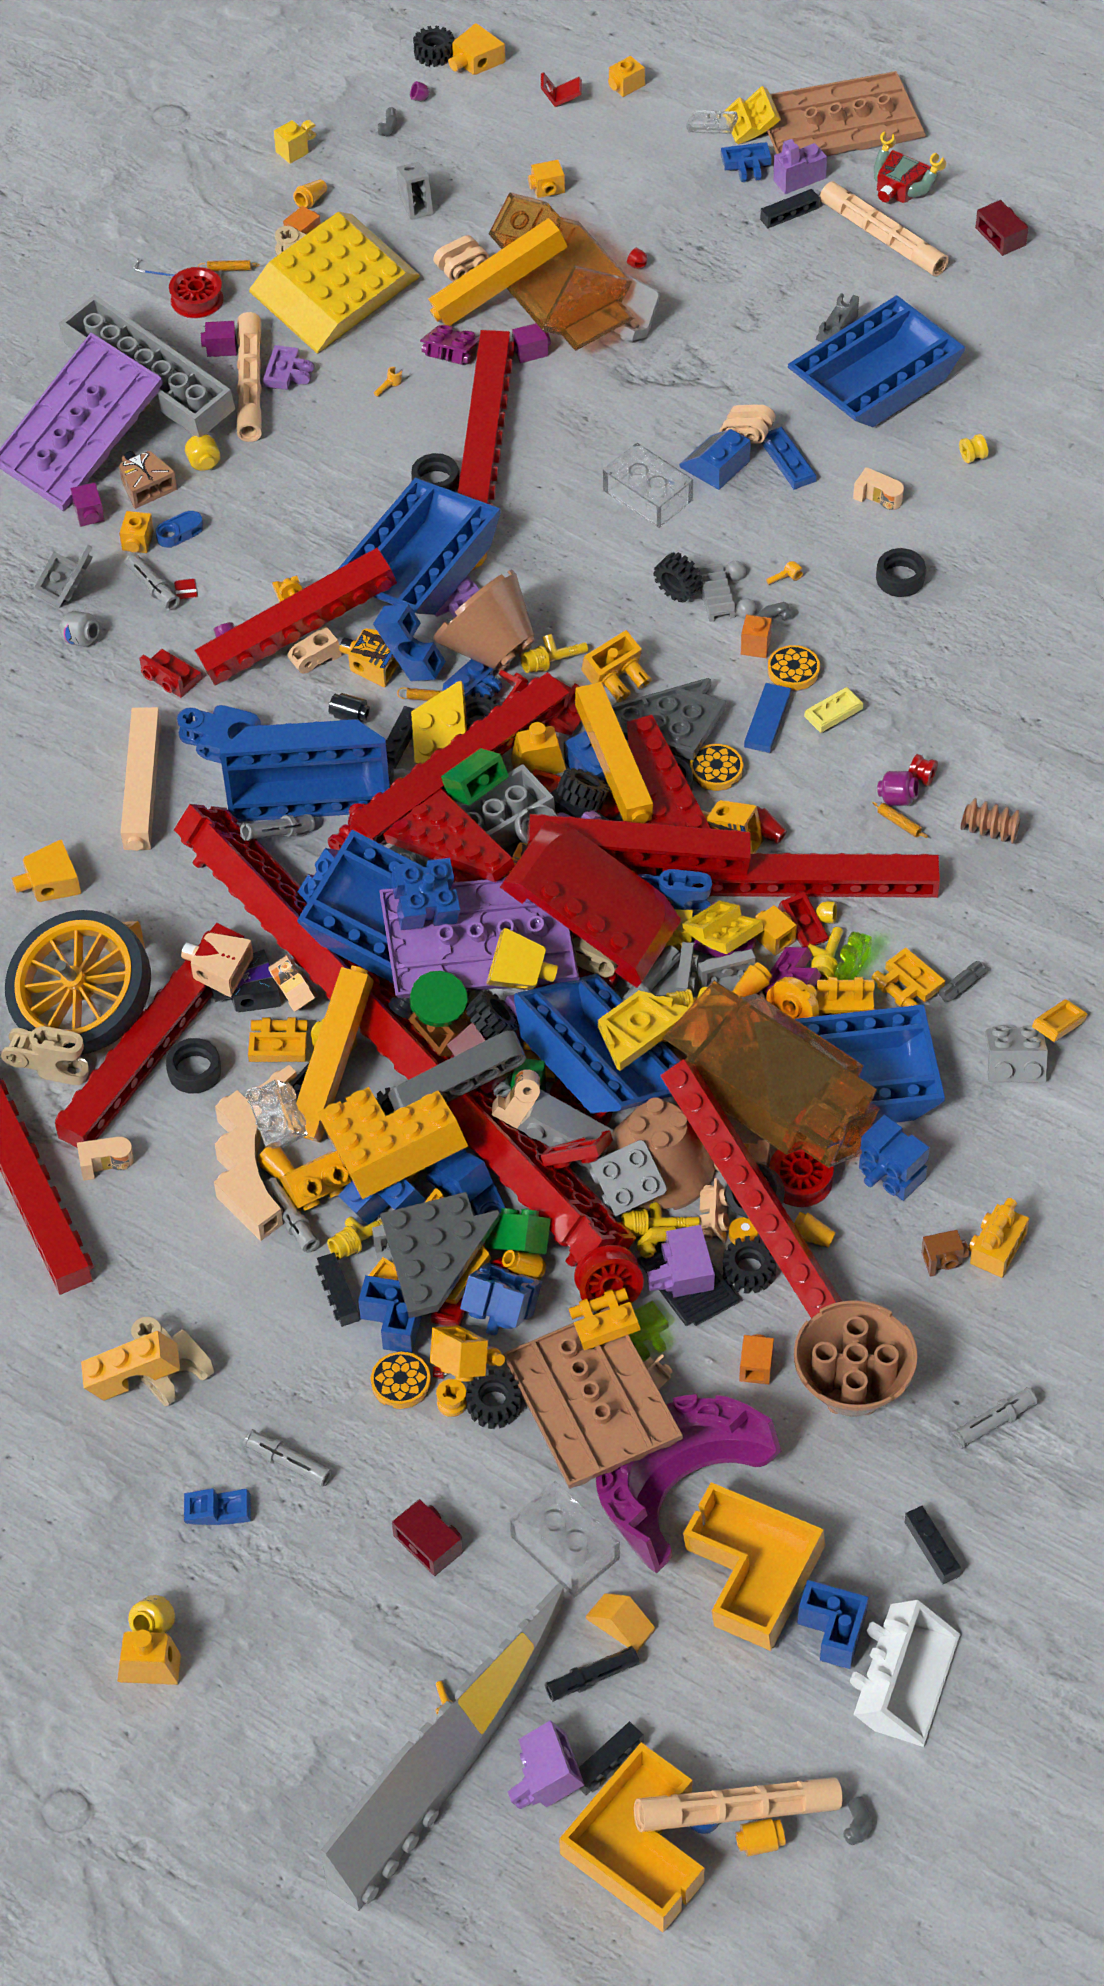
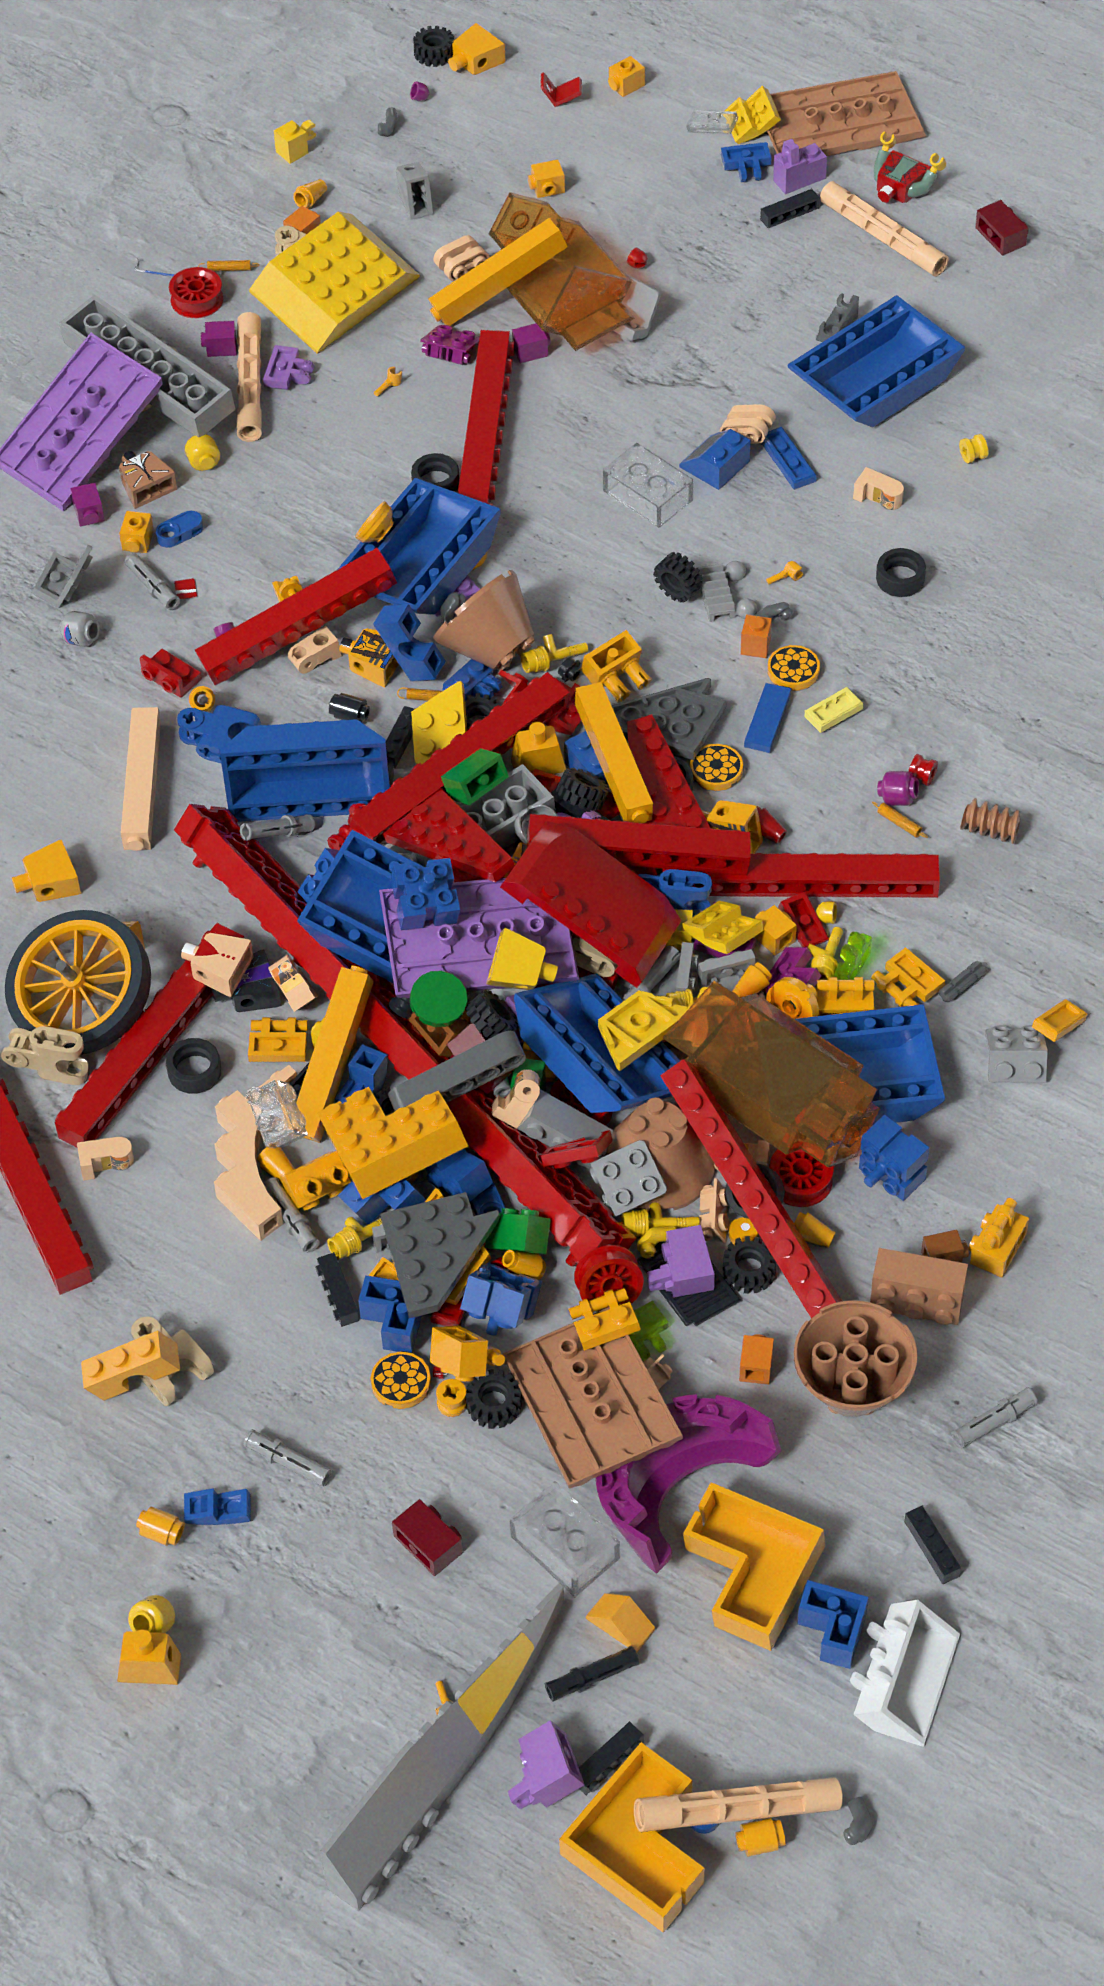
none -> light orange brick [136,1506,185,1546]
none -> light orange cone [189,686,215,712]
none -> blue brick [335,1044,388,1104]
none -> light orange piece [355,501,394,543]
none -> dark grey arm [440,592,466,624]
none -> black plate [558,657,582,682]
none -> nougat brick [870,1248,968,1325]

